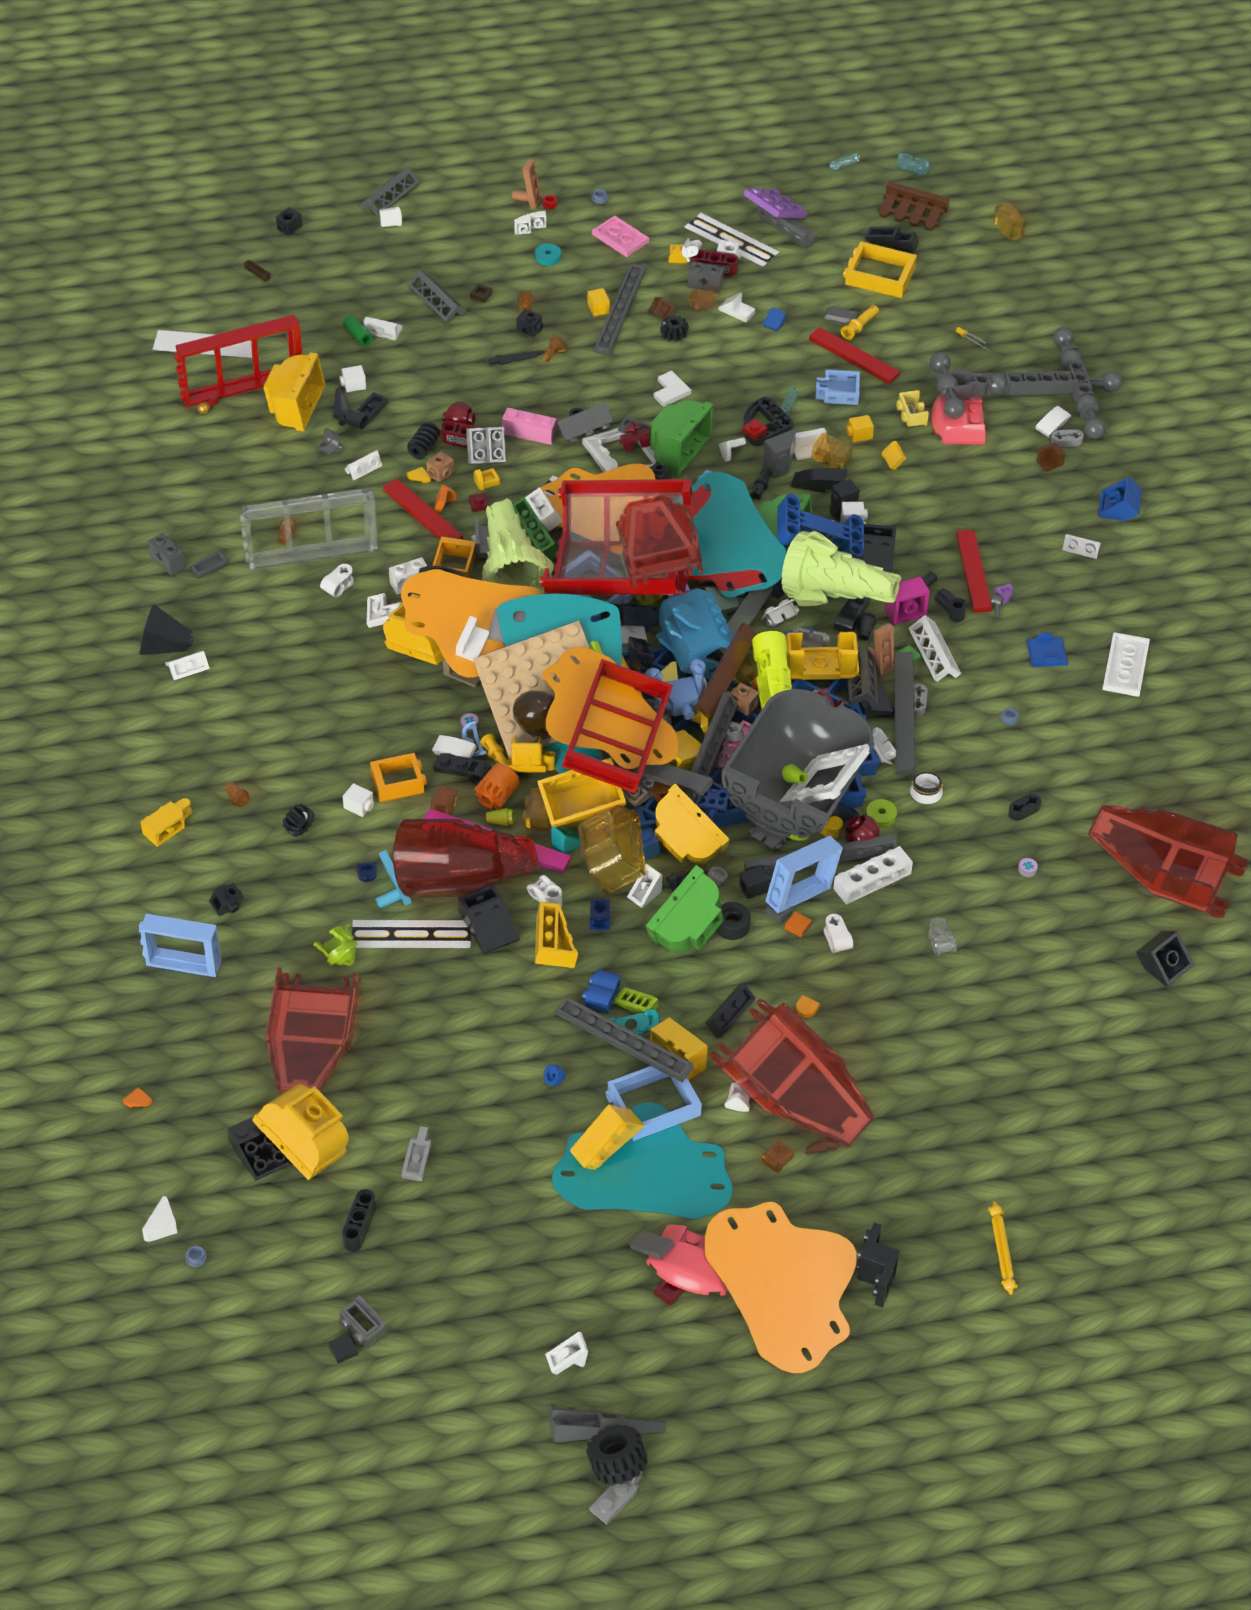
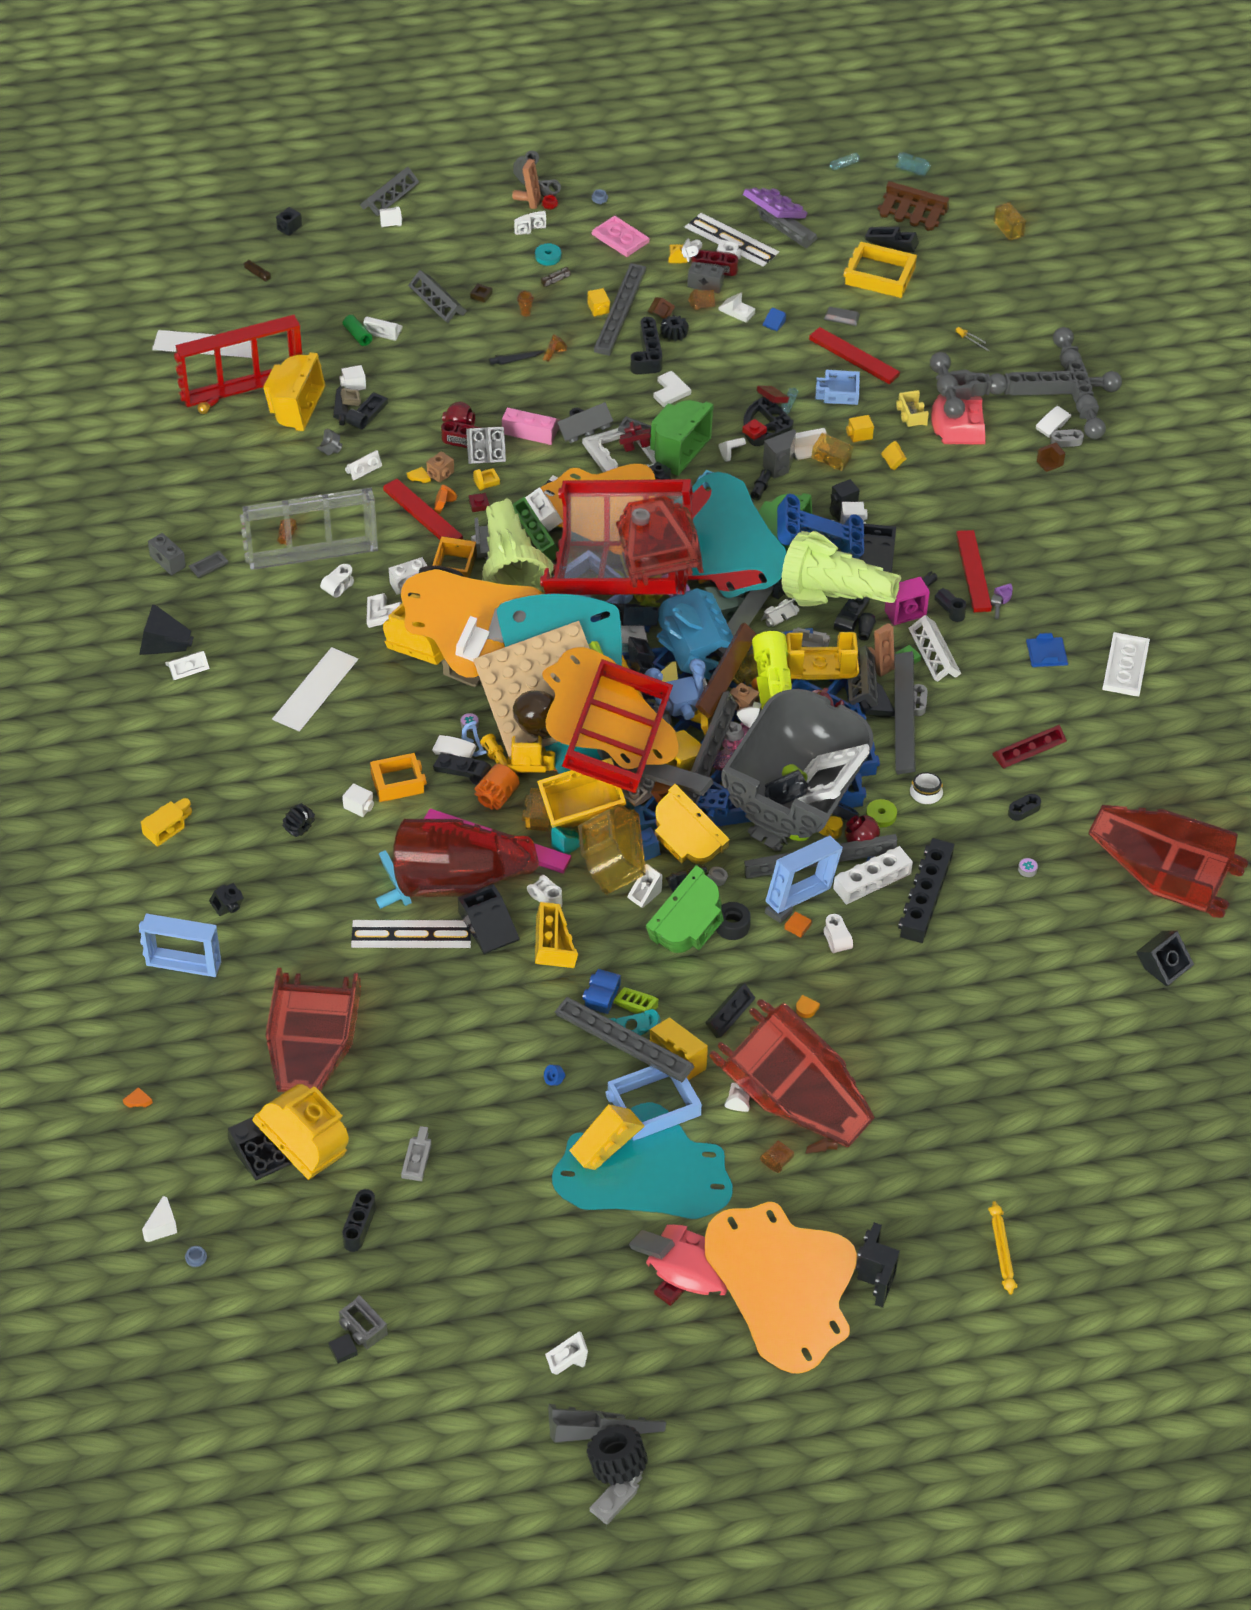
clear orange cone [224,782,250,807] -> none
lime helmet [313,924,357,966] -> none
clear blue tile [357,862,377,882] -> none
black piece [407,422,441,460] -> none
clear orange brick [430,785,458,815] -> none
lime cone [486,807,515,826] -> none
black brick [516,309,544,337] -> none
clear blue brick [590,898,610,930] -> none
black brick [739,866,771,899] -> none
black slope [791,468,847,493] -> none
yellow pin [841,305,879,340] -> none
white hinge [872,727,896,765] -> none
clear piece [928,917,957,956] -> none
sand blue plate [1000,708,1019,725] -> none
light grey hinge [1062,534,1101,559] -> none
blue slope [1098,477,1142,521] -> none
none -> white sticker [272,647,358,732]
none -> dark tan tile [340,388,361,406]
none -> dark grey panel [513,150,561,197]
none -> dark brown axle [541,267,571,287]
none -> black beam [630,317,662,375]
none -> light grey tile [631,508,650,526]
none -> white tile [737,701,761,728]
none -> dark red tile [757,385,789,403]
none -> black hinge [764,769,808,805]
none -> black brick [898,838,955,943]
none -> dark red slope [992,724,1067,769]

